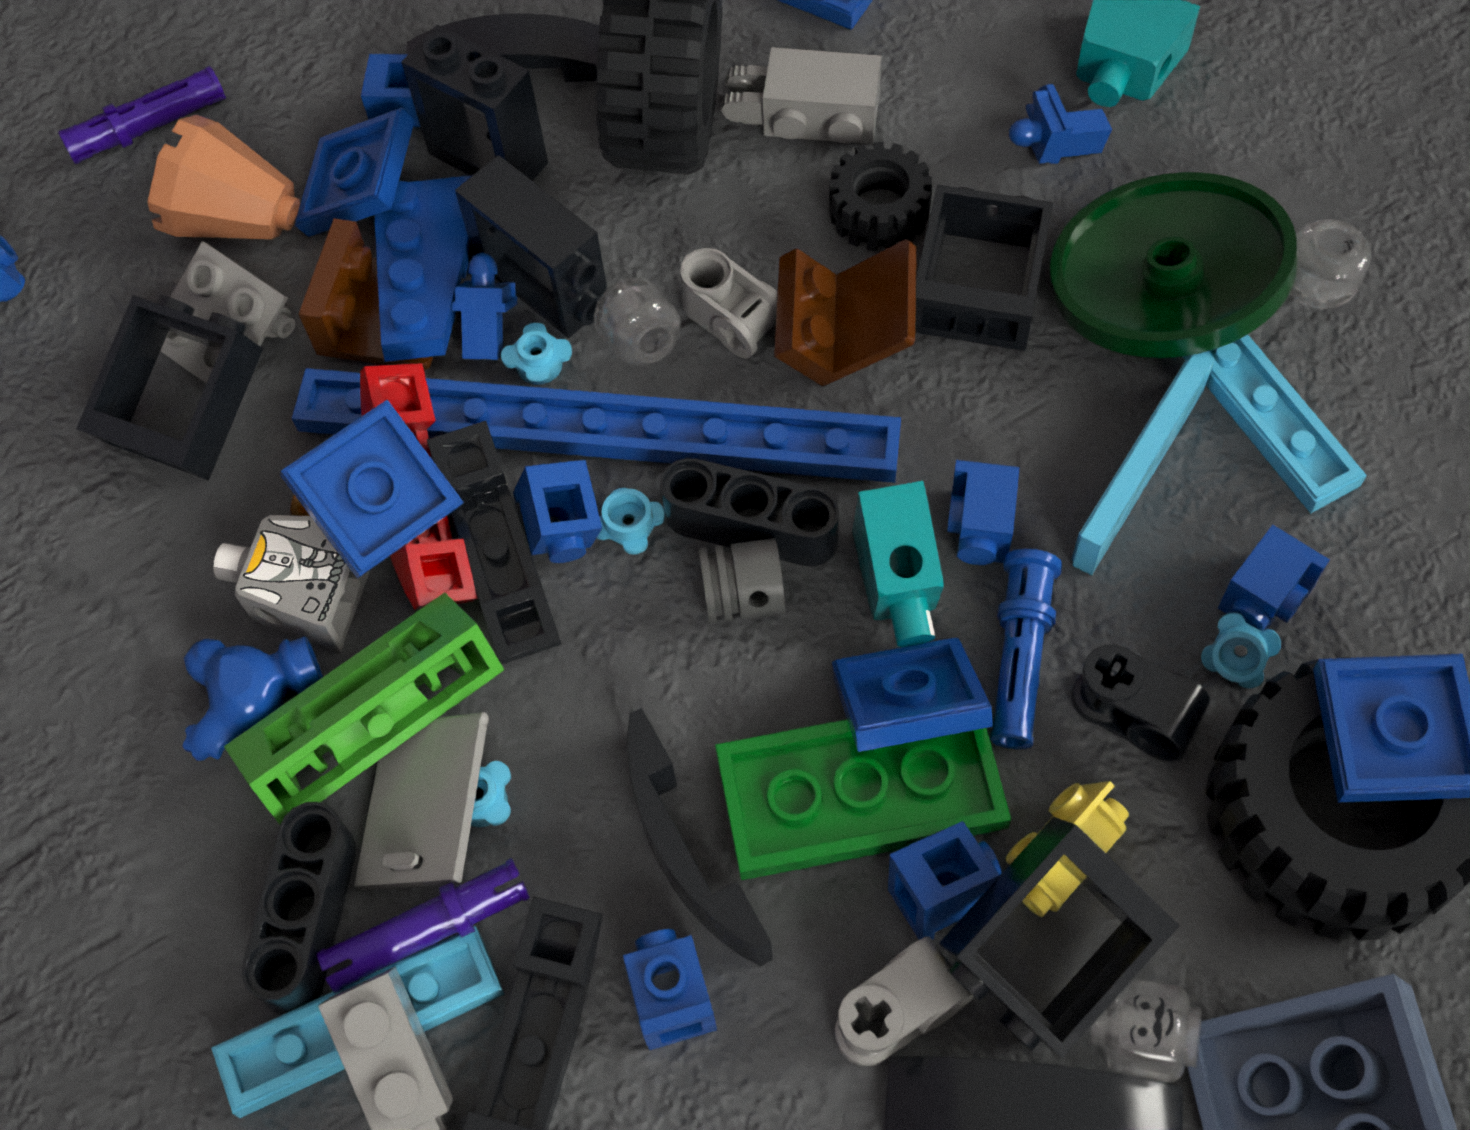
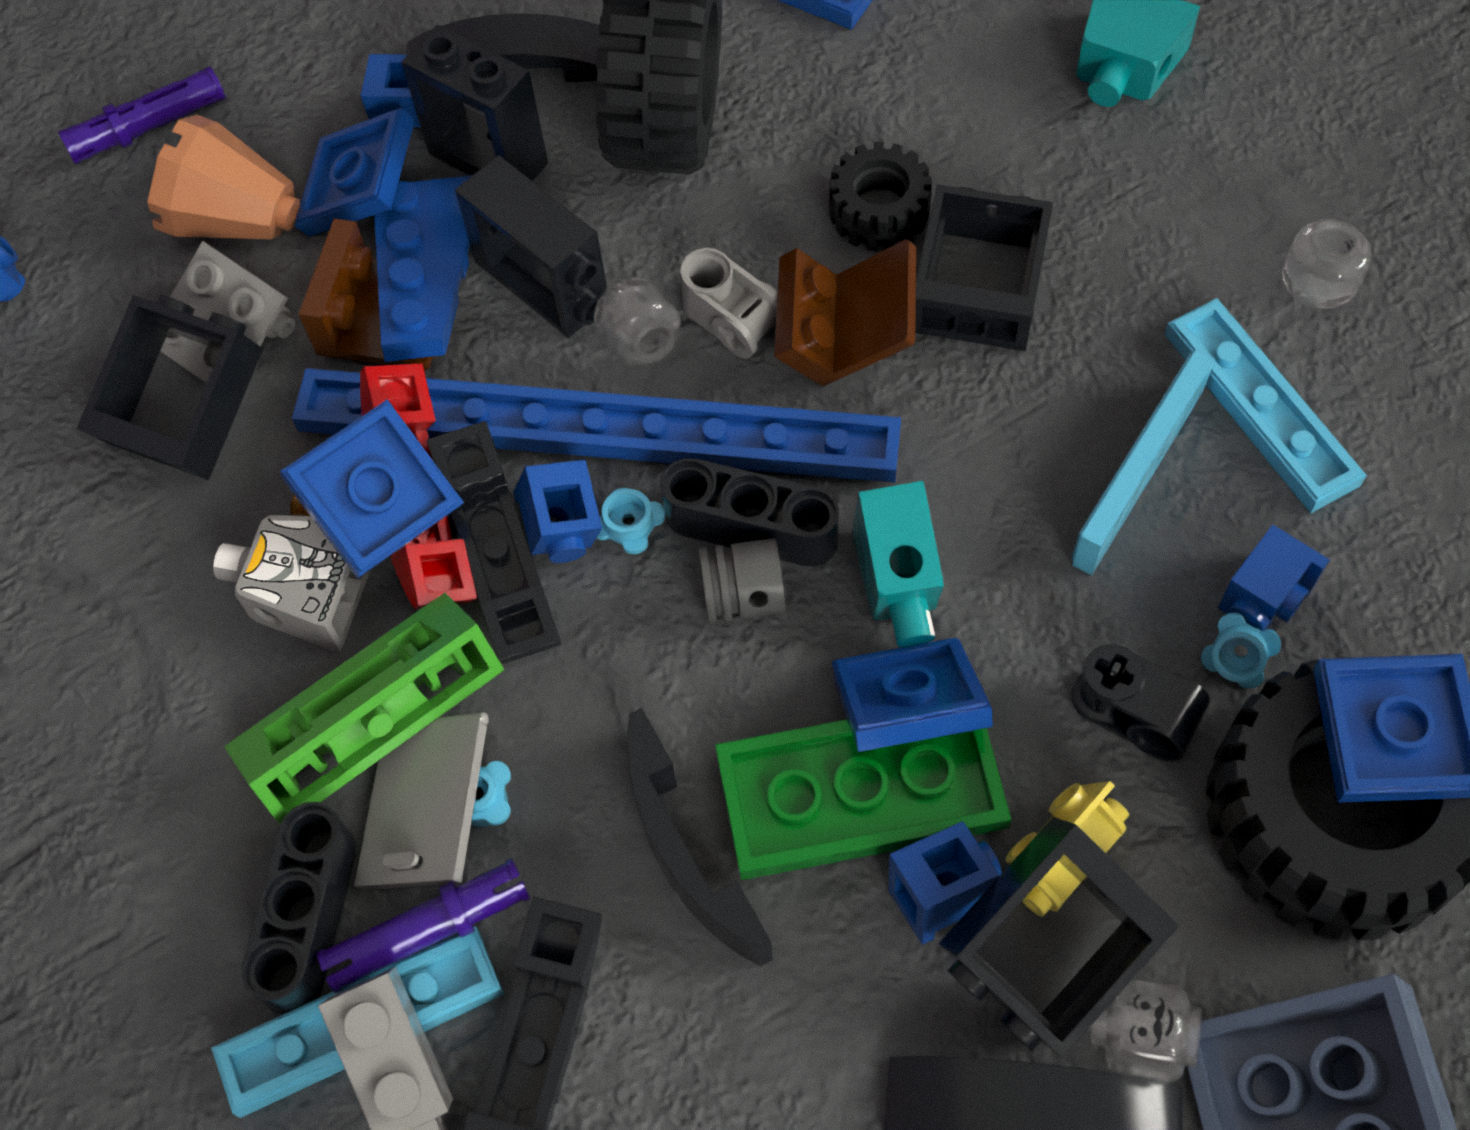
blue animal [183,636,323,761] -> none
blue piece [452,252,517,360] -> none
medium azure plate [501,323,572,385] -> none
blue brick [623,929,717,1051] -> none
light grey hinge [720,47,881,145] -> none
light grey piece [834,936,974,1066] -> none
blue brick [947,460,1020,565] -> none
blue pin [990,549,1062,750] -> none
blue piece [1009,84,1112,164] -> none
dark green dish [1050,172,1297,358] -> none

